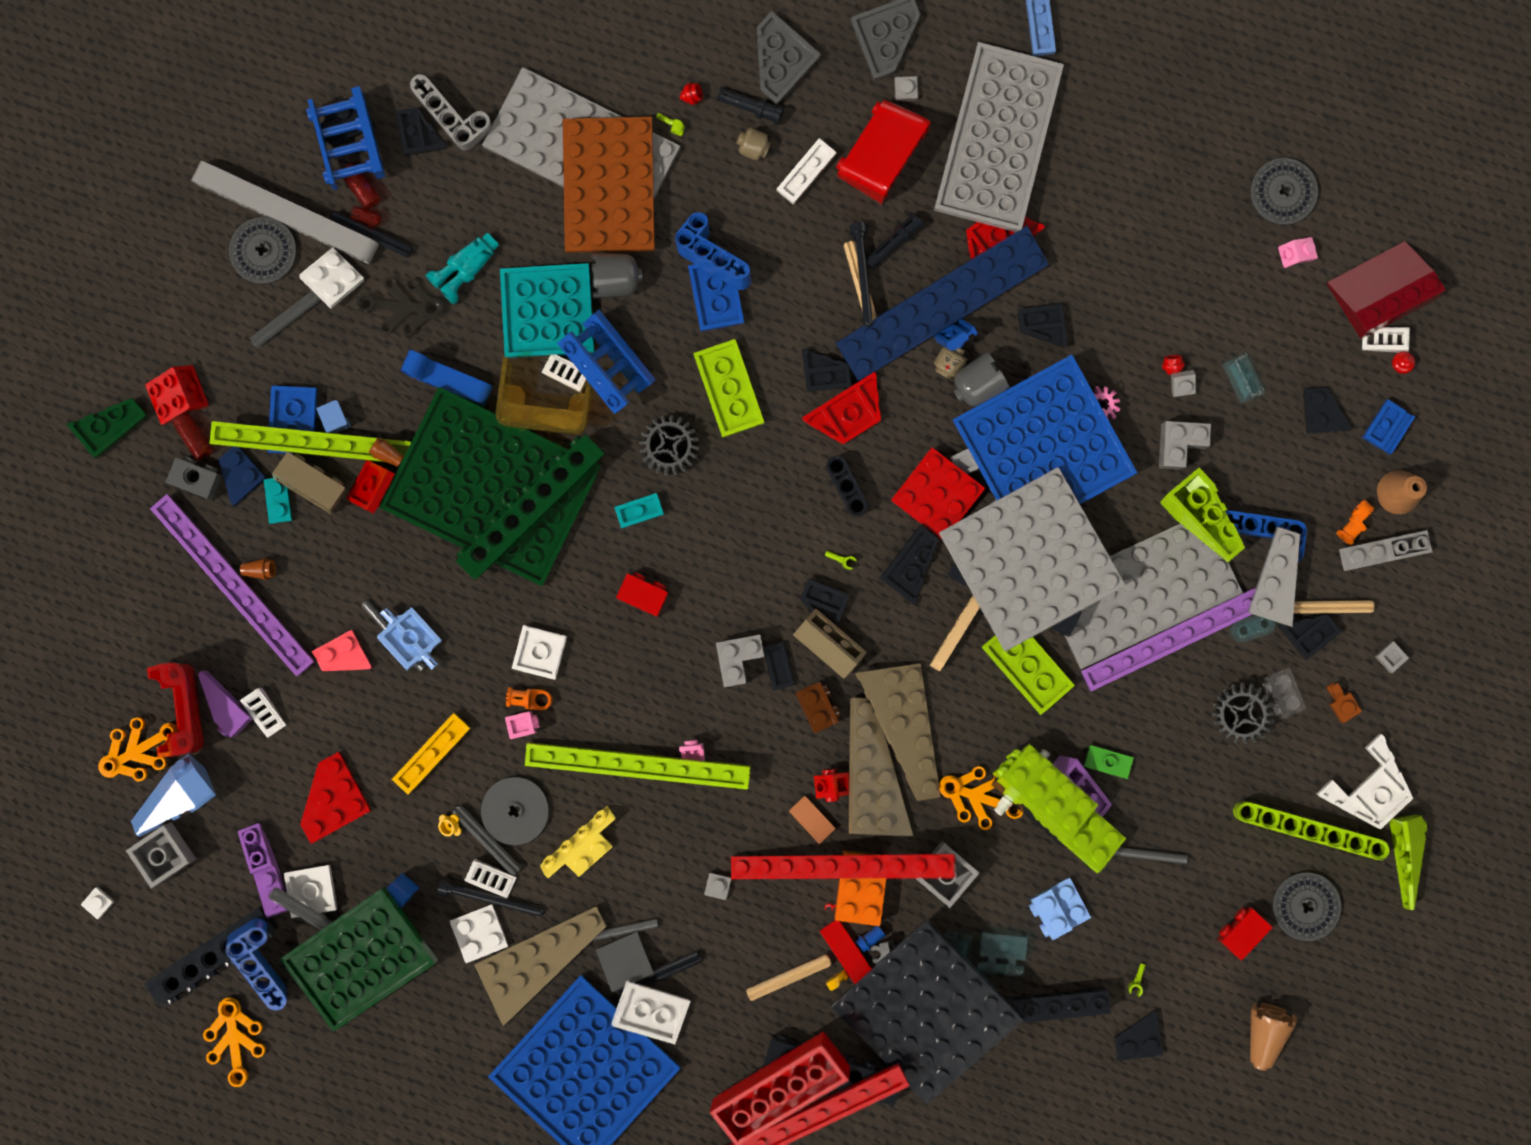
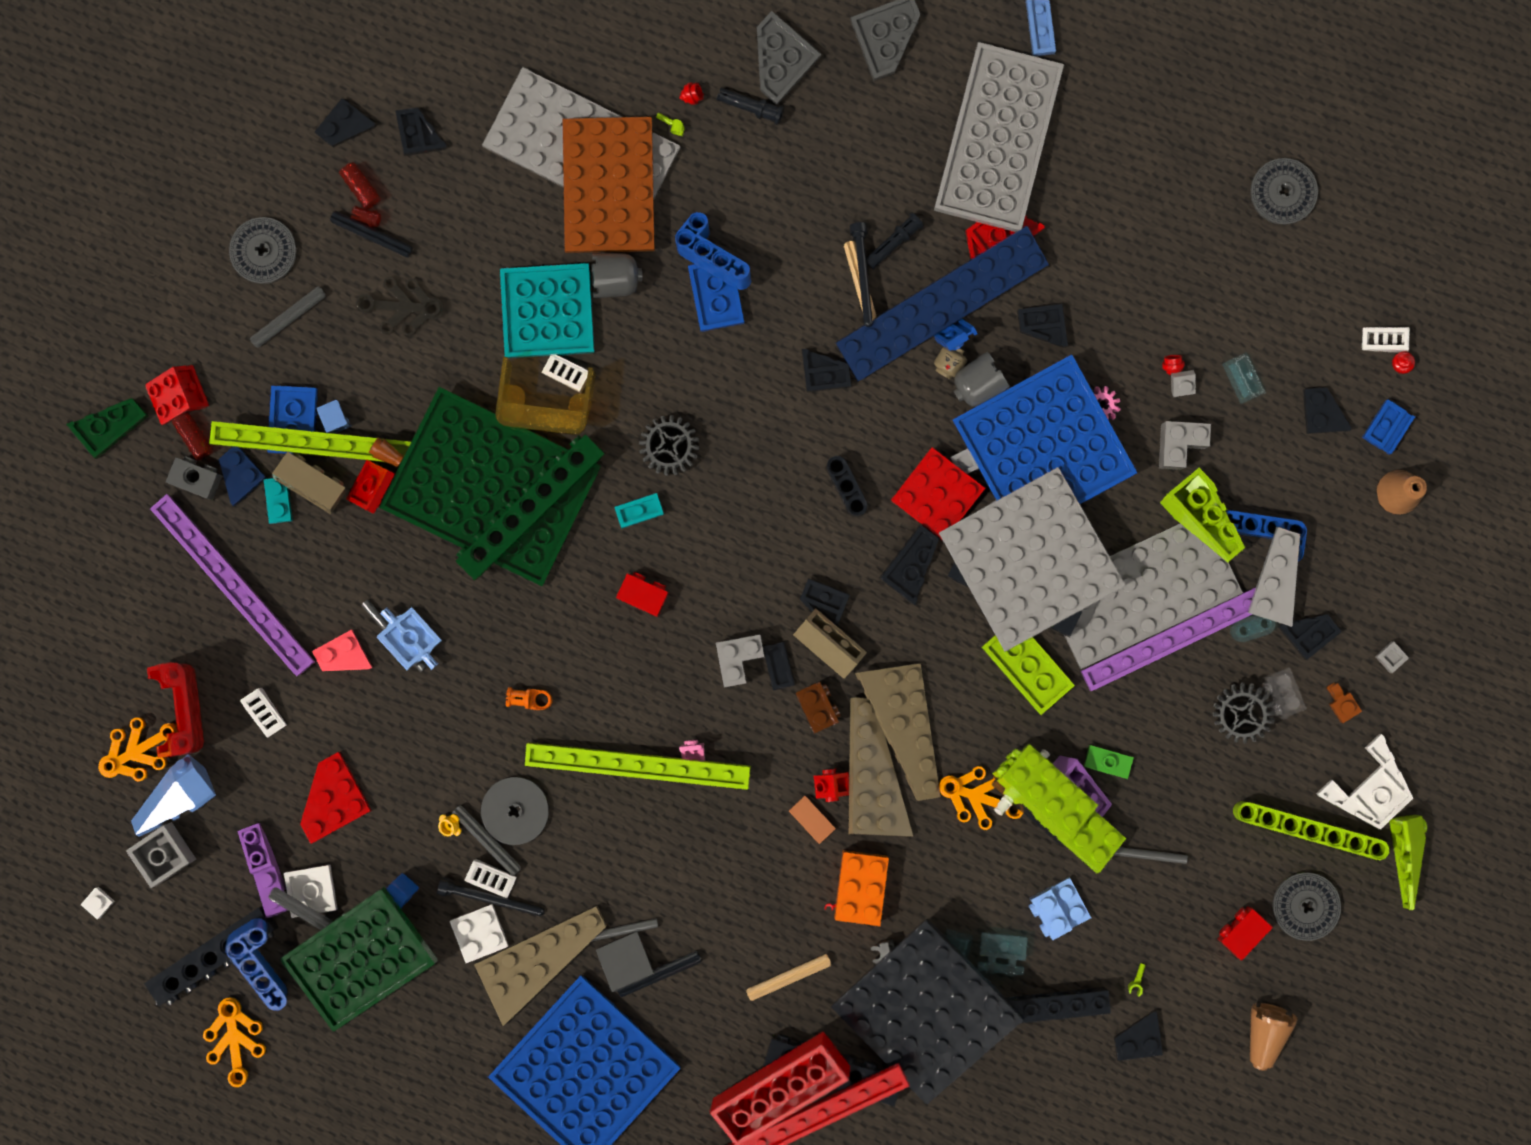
light grey beam [191,161,379,264] -> none
medium lavender slope [198,671,253,737] -> none
dark orange cone [240,558,276,580] -> none
white plate [300,247,364,309] -> none
blue fence [306,86,386,190] -> none
yellow plate [392,713,471,795] -> none
blue beam [401,350,493,407] -> none
light grey beam [410,75,492,150] -> none
teal piece [425,233,499,305] -> none
bright pink bracket [505,711,540,739] -> none
white plate [512,625,567,680] -> none
light yellow bracket [540,806,616,878] -> none
blue fence [557,310,656,414] -> none
white plate [611,981,690,1044] -> none
lime plate [693,339,765,438] -> none
light grey plate [704,872,731,900] -> none
red plate [731,854,956,879] -> none
dark tan head [736,128,771,161] -> none
white plate [777,138,836,205] -> none
red wing [802,372,881,445] -> none
red tile [819,920,871,984] -> none
lime hand [825,551,856,570] -> none
yellow tile [826,969,849,991] -> none
red windscreen [836,99,931,204] -> none
blue pin [856,926,886,952] -> none
light grey plate [894,76,918,101] -> none
light grey brick [915,841,979,908] -> none
tan beam [930,595,980,671] -> none
bright pink bracket [1278,237,1318,268] -> none
tan axle [1294,601,1374,614] -> none
dark red slope [1327,241,1446,339] -> none
orange connector [1336,500,1375,546] -> none
light grey slope [1339,530,1432,571] -> none

